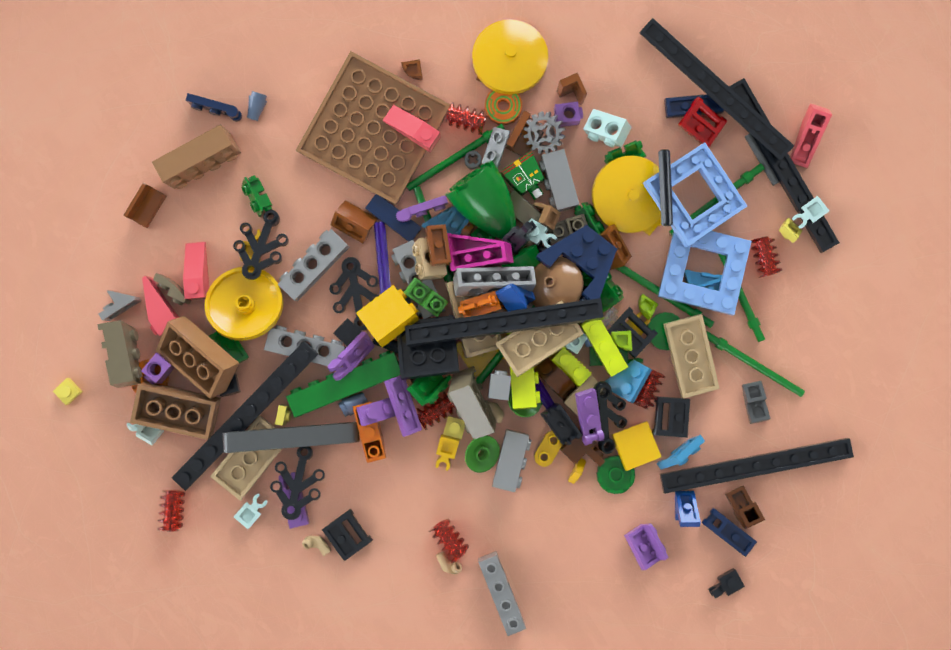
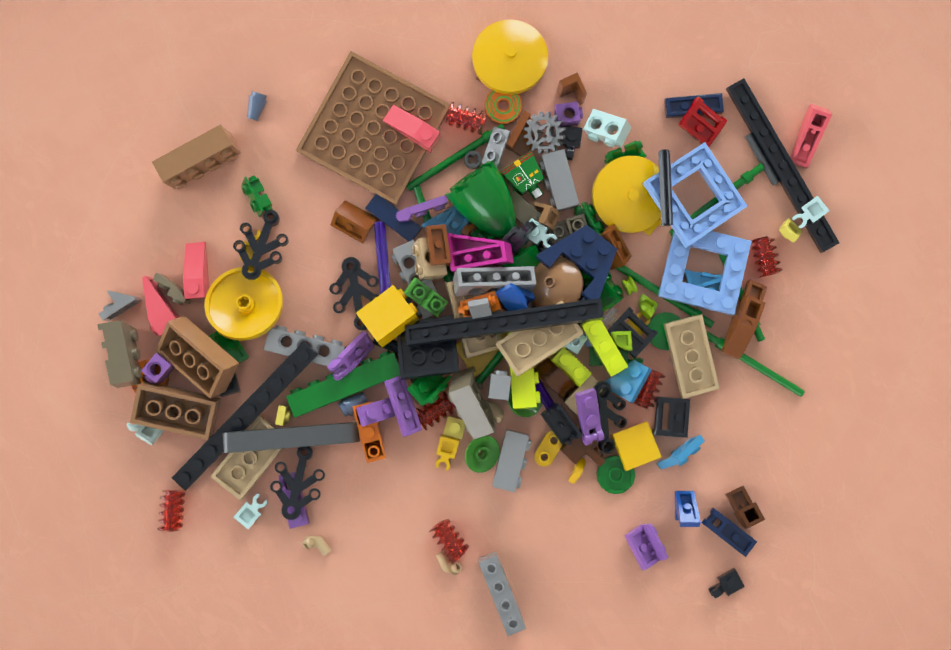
light yellow plate [53,378,83,405] -> none
dark orange panel [124,183,167,228] -> none
dark blue plate [186,93,242,122] -> none
light grey brick [278,229,350,302] -> none
black plate [322,509,373,561] -> none
black sticker [334,318,362,346] -> none
dark orange tile [401,59,423,80] -> none
black plate [639,18,794,161] -> none
black plate [660,438,854,494] -> none
dark grey slope [742,381,771,424] -> none
none -> light grey tile [468,298,492,319]
none -> black plate [561,126,583,161]
none -> lime bush [621,277,638,296]
none -> dark orange slope [721,279,767,359]

